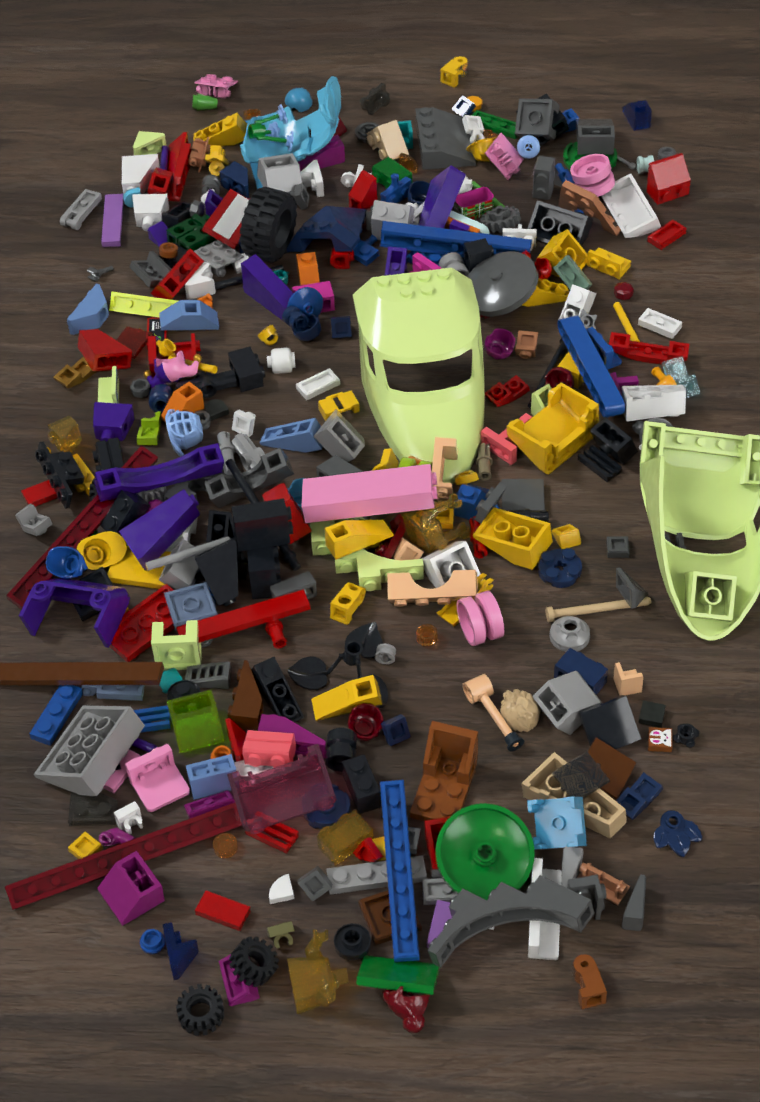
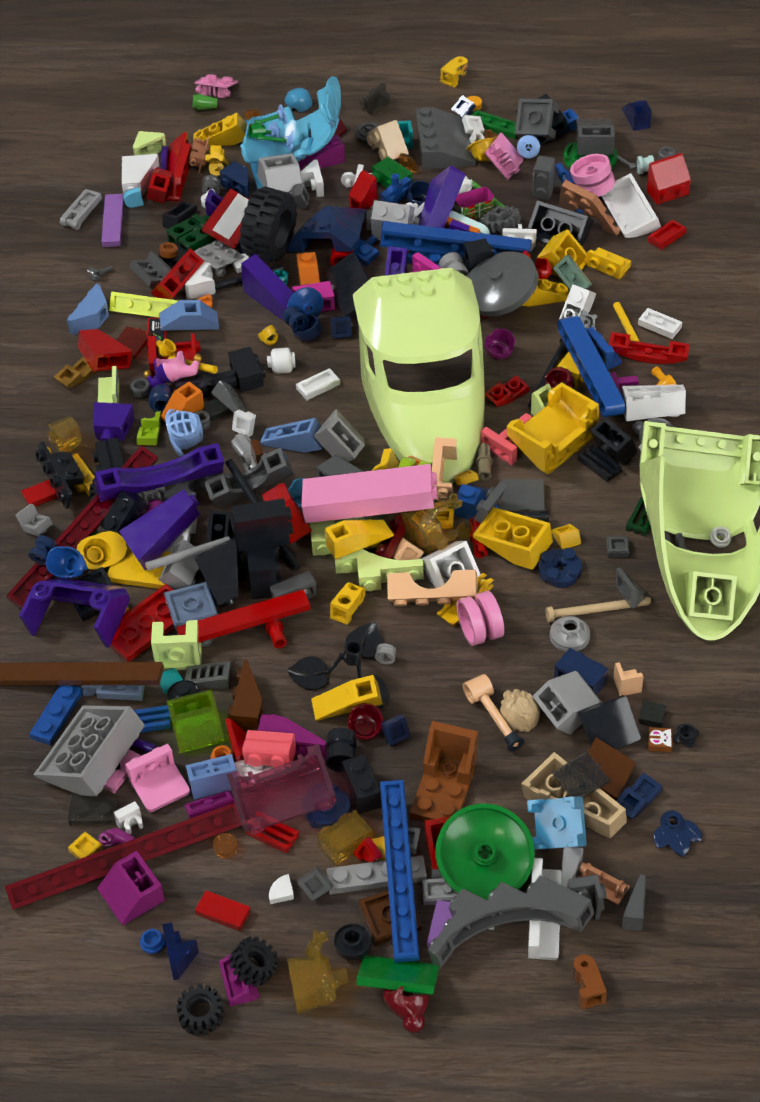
white torso [132,194,169,232] -> none
dark purple slope [148,221,168,247] -> none
dark grey tile [190,200,205,217] -> none
light grey pin [217,431,235,475] -> none
black slope [251,657,304,722] -> none
olive tile [266,921,294,949] -> none
yellow piece [318,390,360,421] -> none
clear orange tile [416,624,437,646] -> none
nougat bracket [515,330,538,359] -> none
dark red tile [614,282,634,300] -> none
clear light blue slope [662,356,700,398] -> none
none -> dark blue wheel [28,535,57,565]
none -> dark grey slope [212,380,247,413]
none -> reddish brown tile [250,439,264,465]
none -> black tile [323,251,369,319]
none -> dark green tile [626,497,651,537]
none -> white plate [710,526,732,548]

